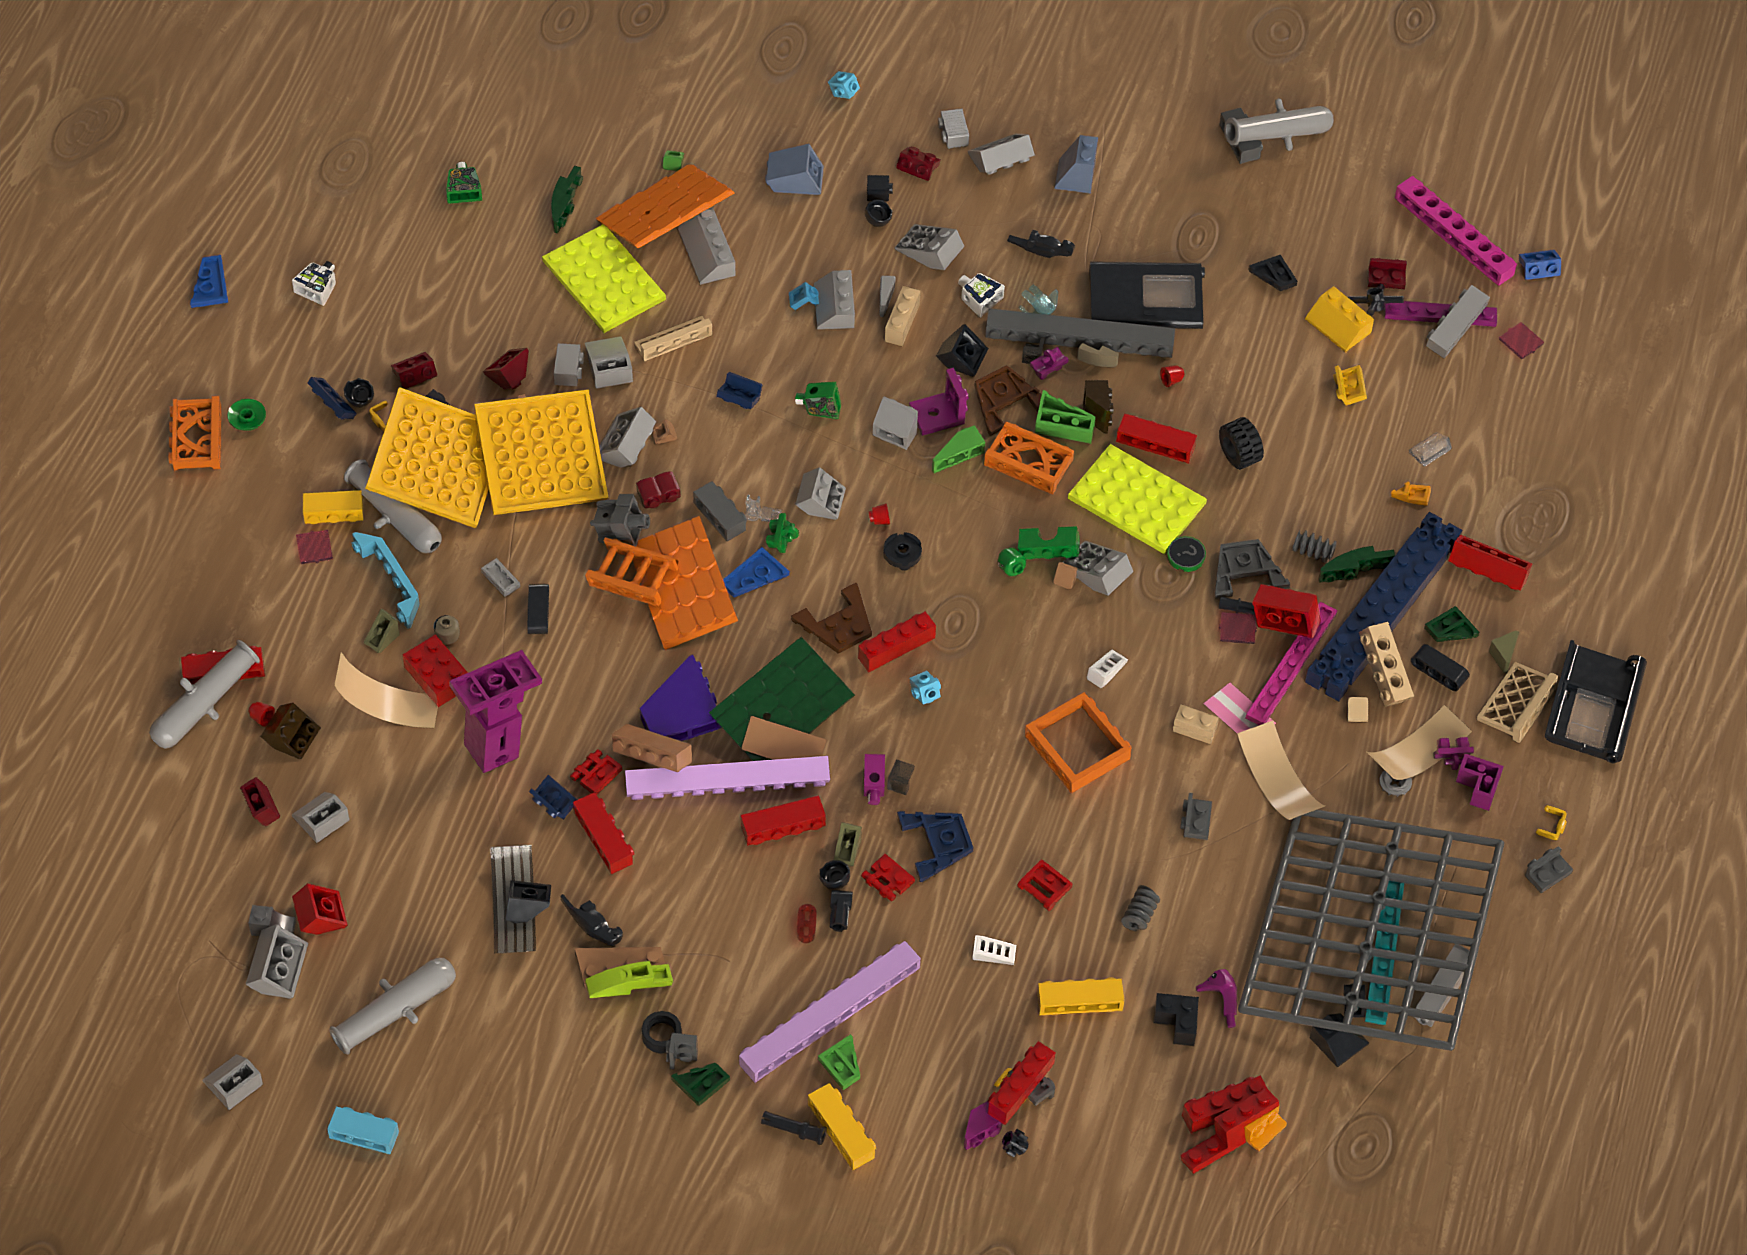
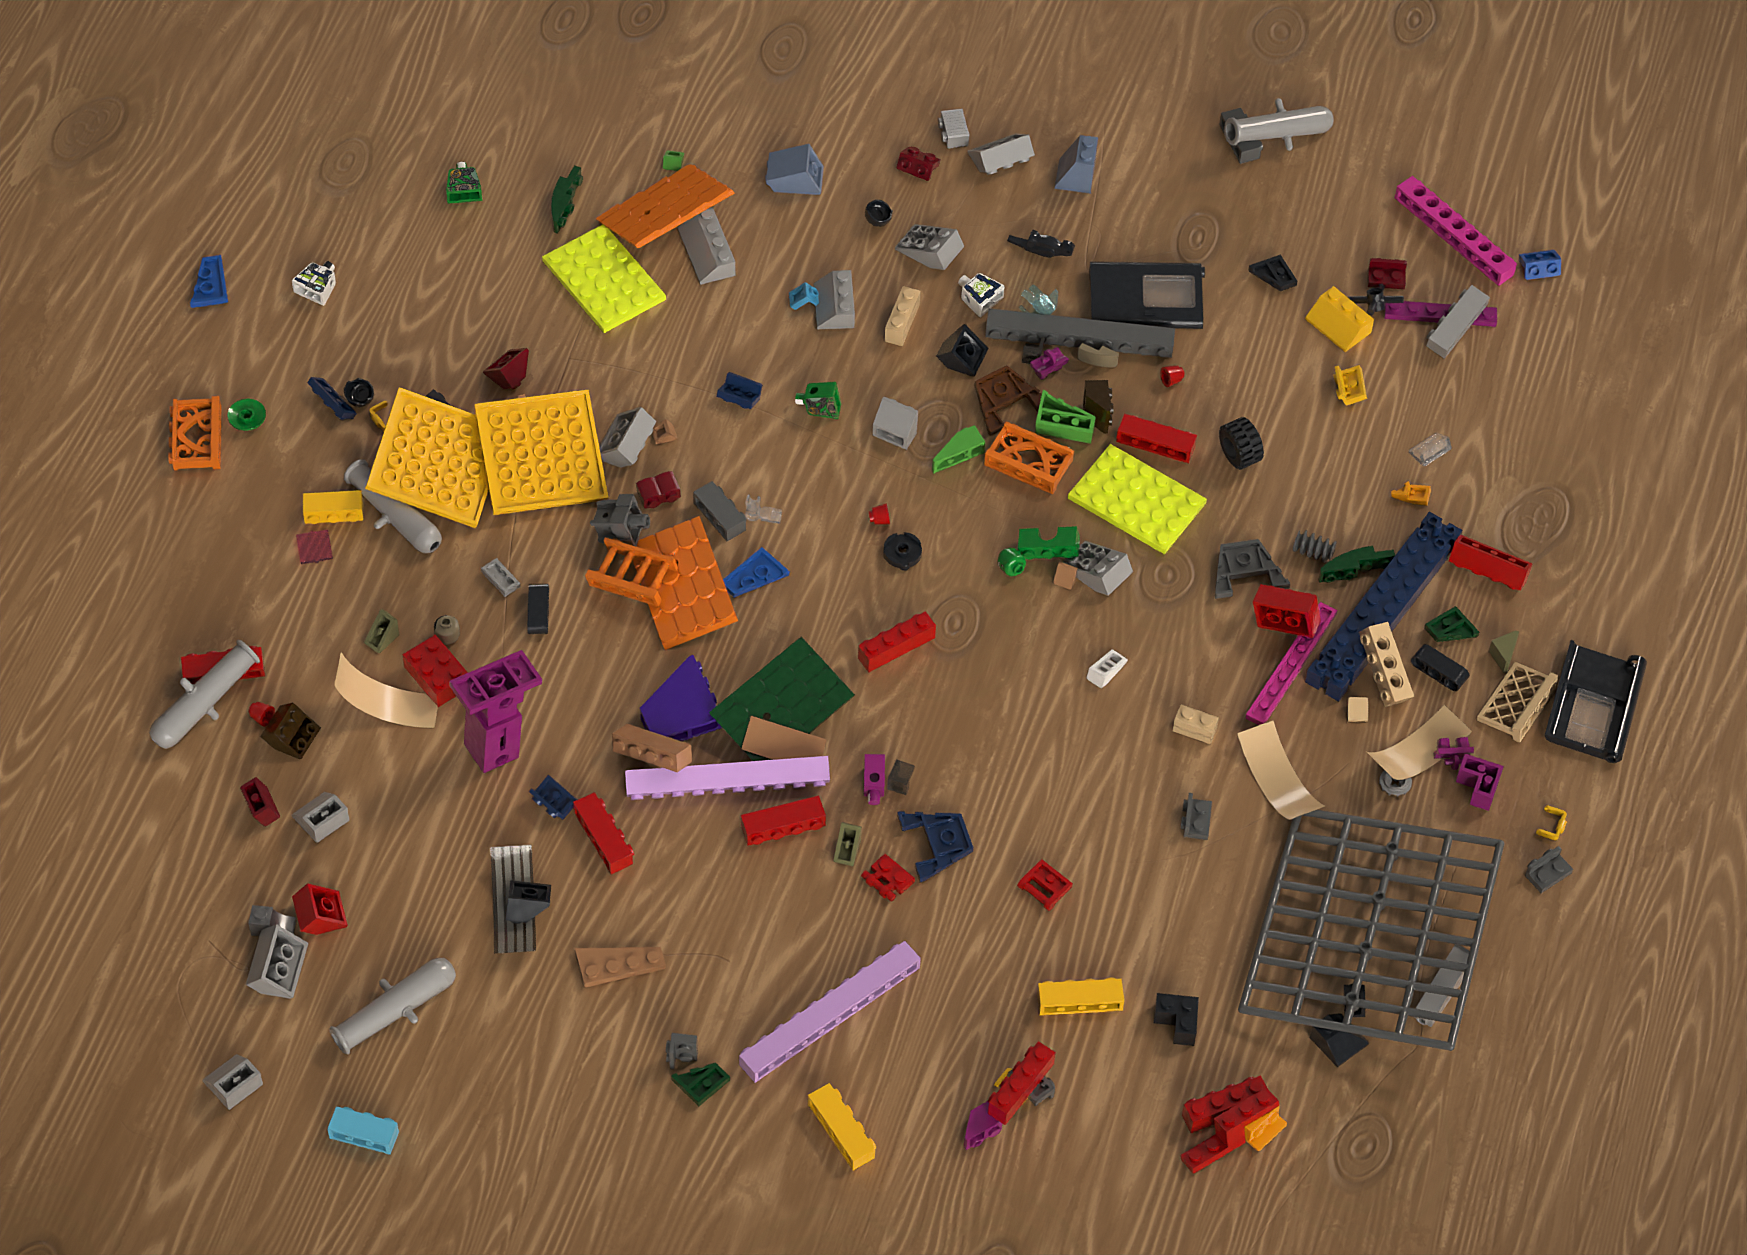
medium azure slope [351,532,420,629] -> none
dark red bracket [391,352,438,389] -> none
light grey brick [554,343,584,386] -> none
black animal [560,894,623,946] -> none
red plate [570,749,623,795] -> none
light grey slope [584,336,633,388] -> none
lime slope [585,961,673,998] -> none
tan fence [635,316,712,361] -> none
black tyre [642,1011,682,1054] -> none
black pin [761,1111,827,1145] -> none
green hips [766,513,799,553] -> none
reddish brown wing [791,583,872,654] -> none
light grey slope [795,467,846,520] -> none
clear red beam [797,904,817,943] -> none
bright green wing [818,1034,860,1090] -> none
black hair [819,860,850,890] -> none
medium azure brick [828,71,860,99] -> none
black piece [830,890,853,932] -> none
black brick [867,175,893,201] -> none
light grey slope [879,276,896,317] -> none
magenta bracket [909,368,969,436] -> none
medium azure brick [909,671,941,705] -> none
white slope [973,935,1016,965] -> none
black gear [1002,1129,1029,1157] -> none
orange window [1025,692,1132,793] -> none
dark grey piece [1121,885,1160,931] -> none
black tile [1167,536,1206,572] -> none
magenta animal [1196,969,1237,1028] -> none
bright pink sticker [1203,683,1276,733] -> none
black axle [1219,596,1255,615] -> none
clear pink piece [1219,612,1257,644] -> none
teal plate [1365,881,1404,1025] -> none
clear pink piece [1499,322,1544,359] -> none

